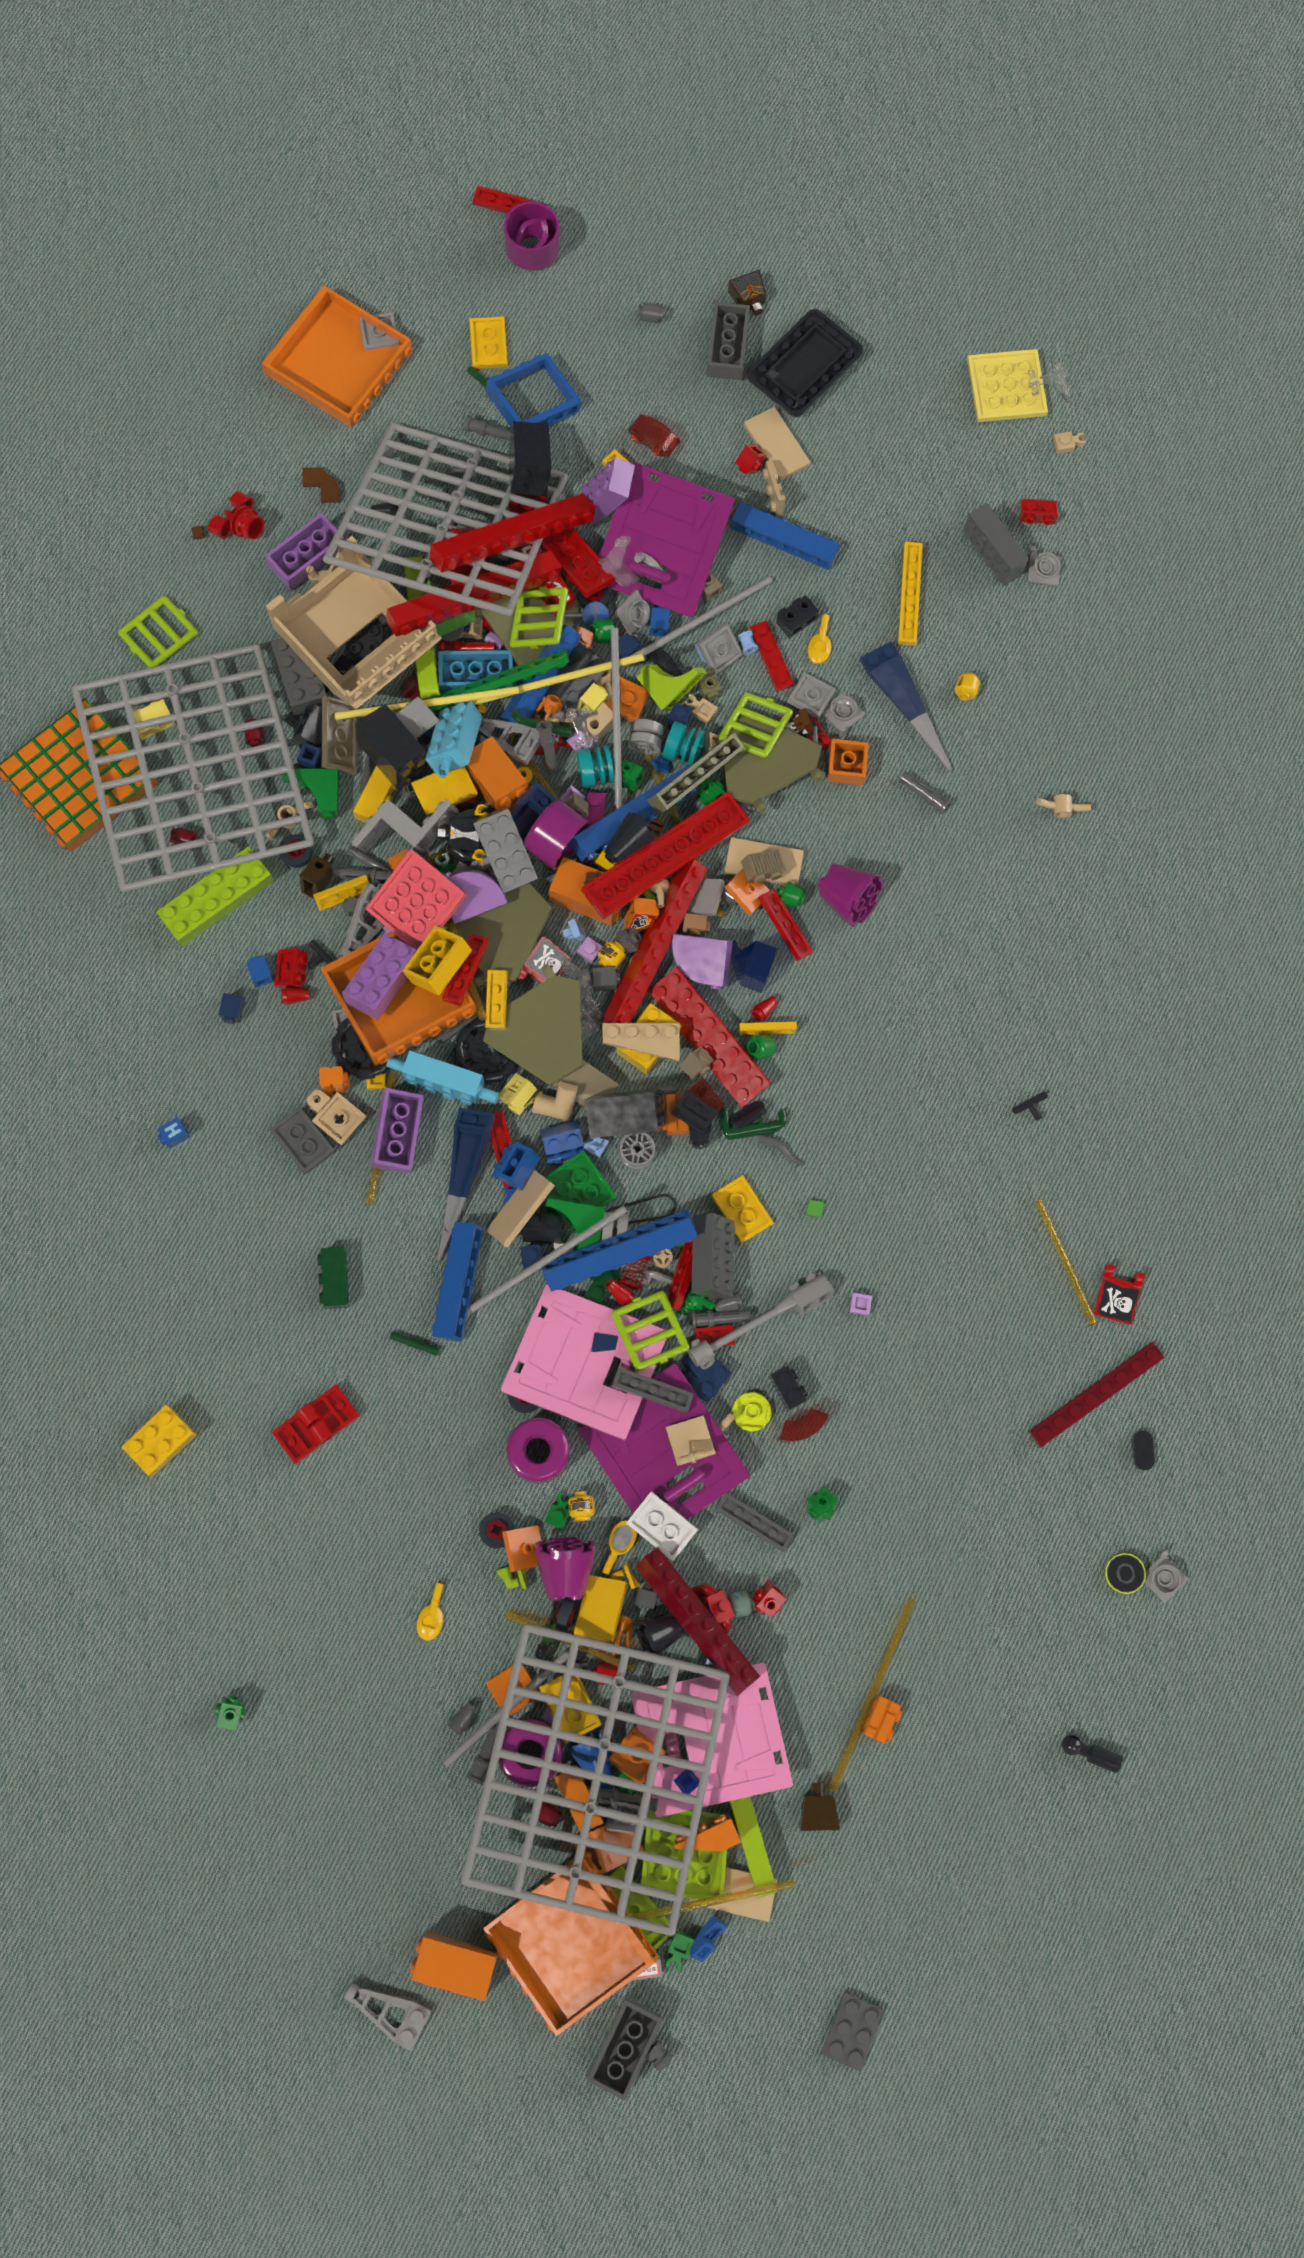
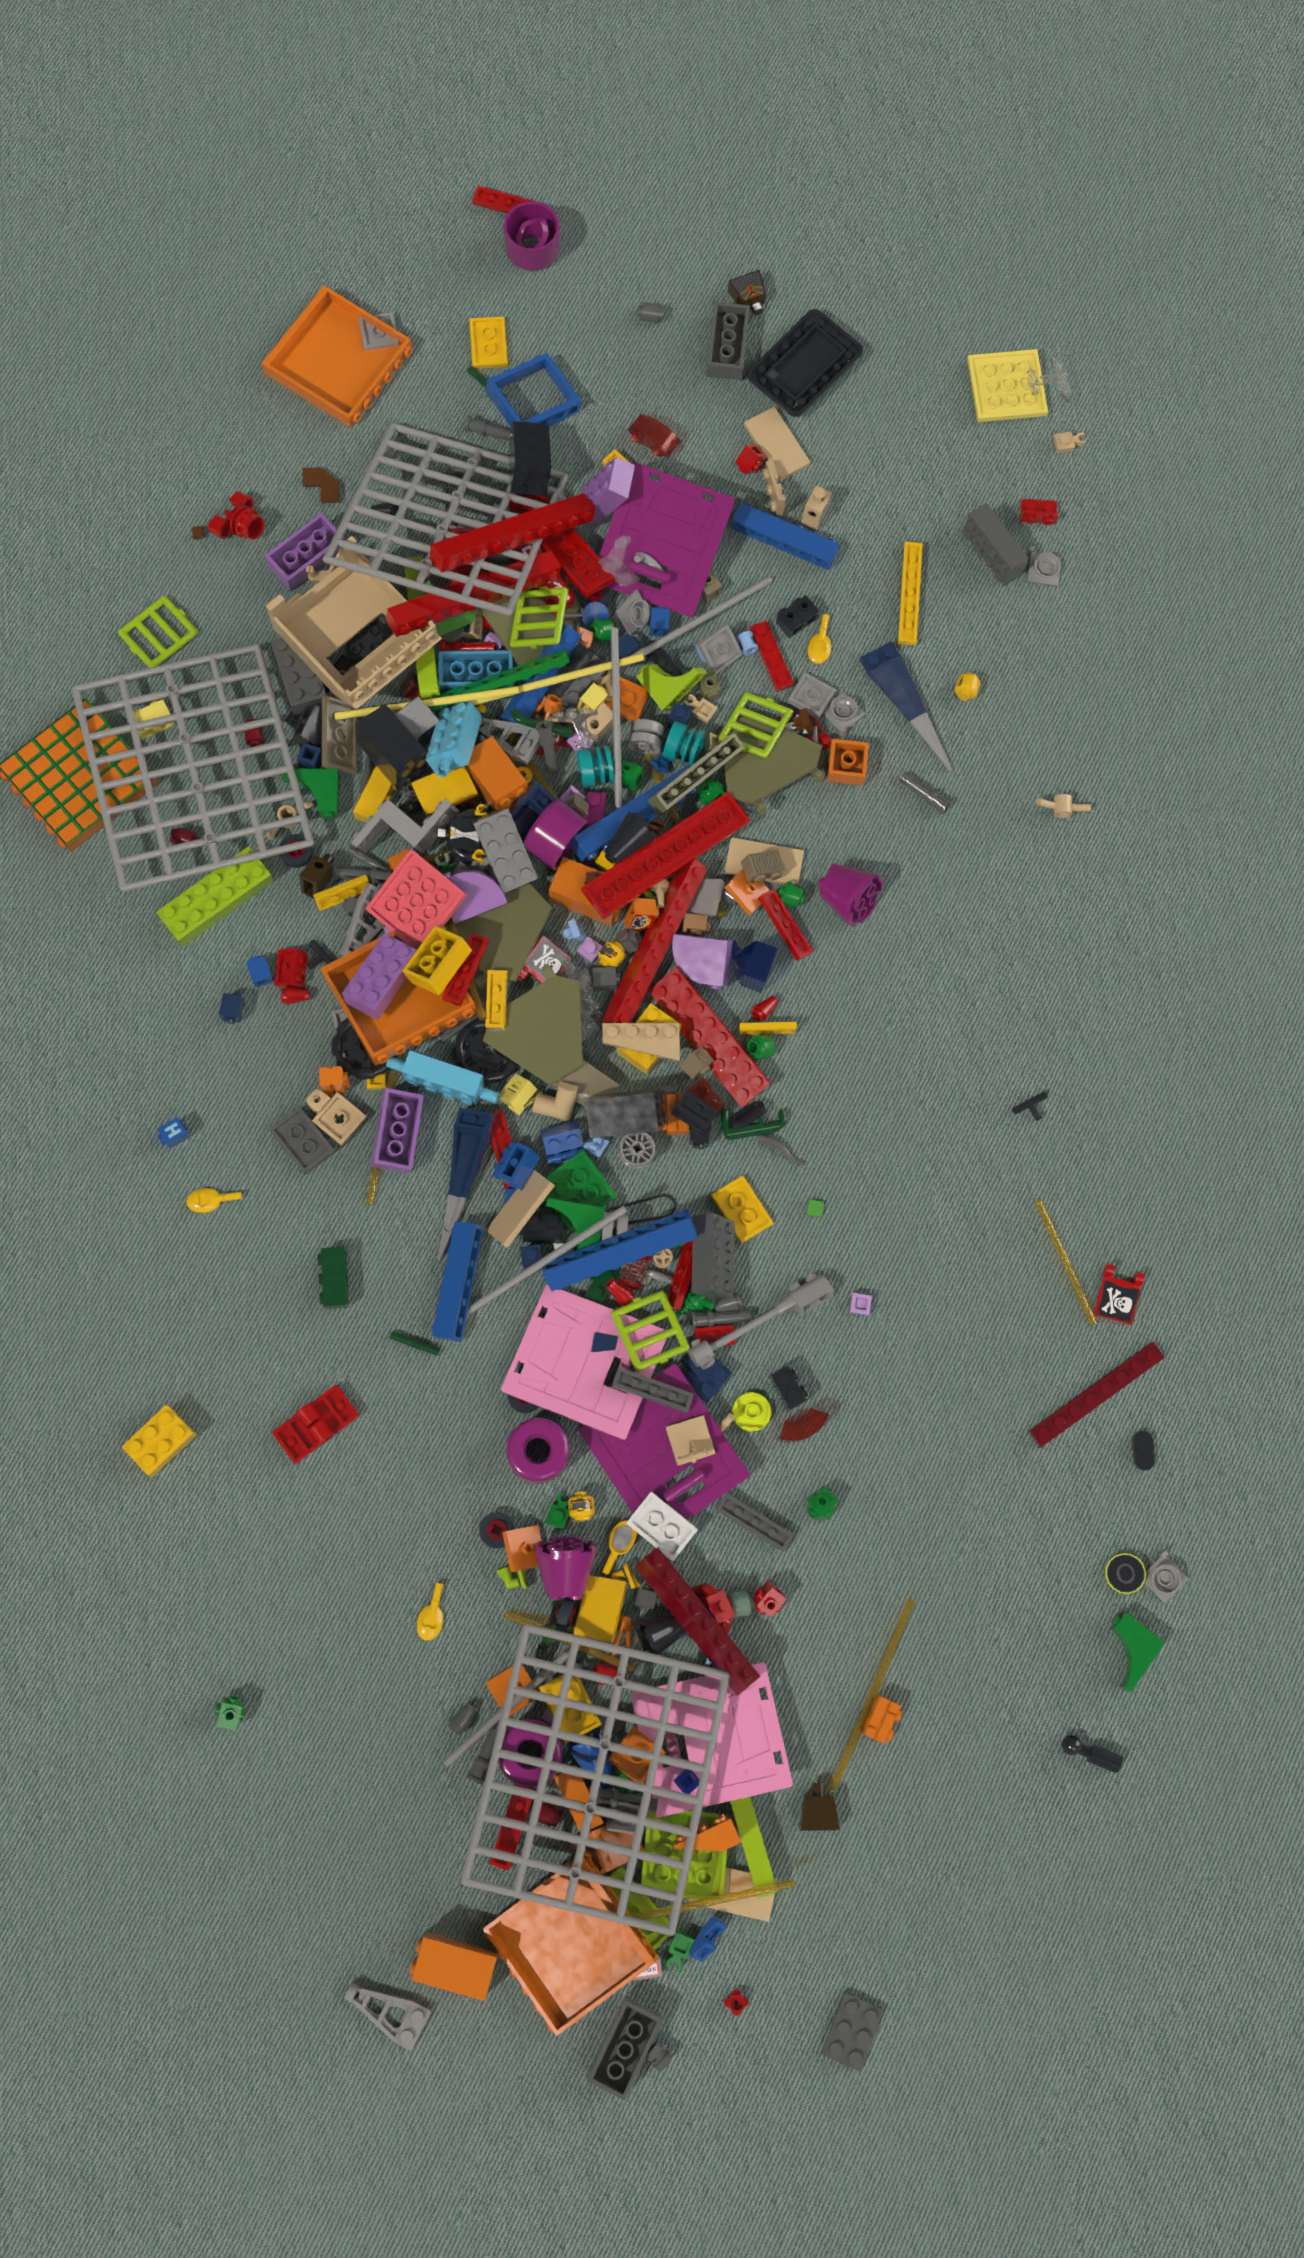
none -> yellow piece [187,1188,242,1213]
none -> black bar [398,801,423,815]
none -> red plate [489,1784,536,1871]
none -> red plate [724,1989,749,2016]
none -> tan torso [801,486,832,531]
none -> green arch [1110,1612,1165,1692]

